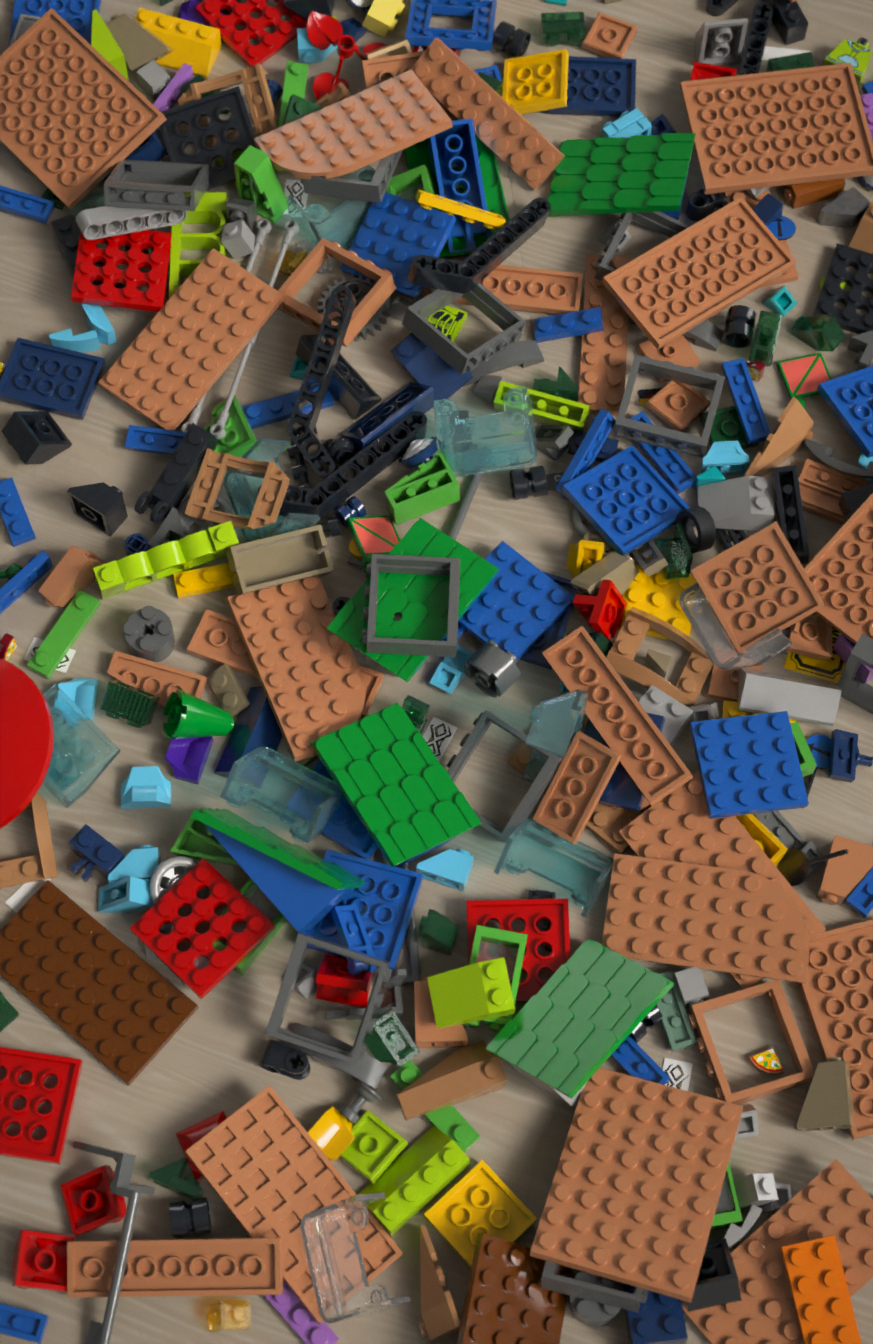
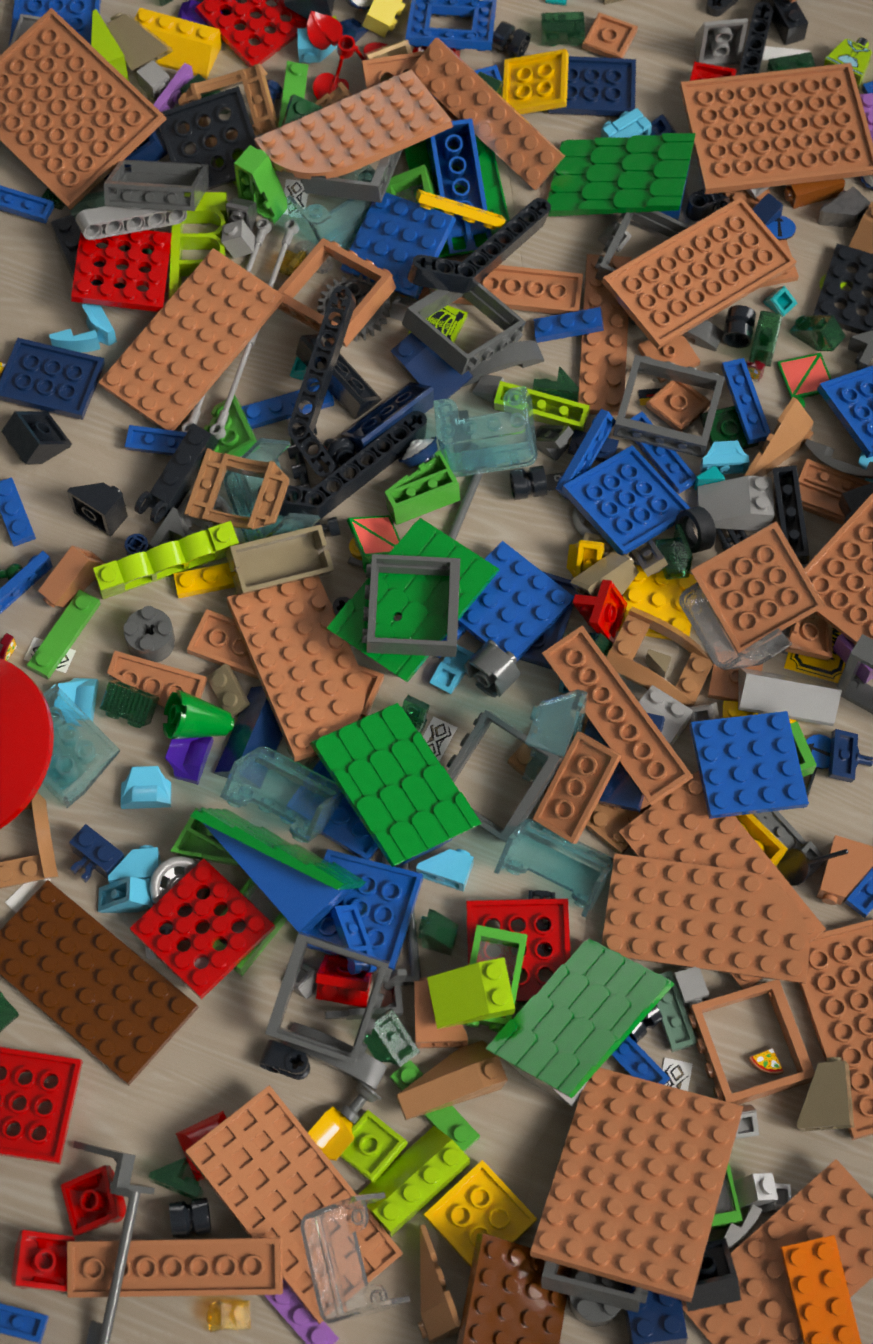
dark blue wheel [334,496,367,528] -> none

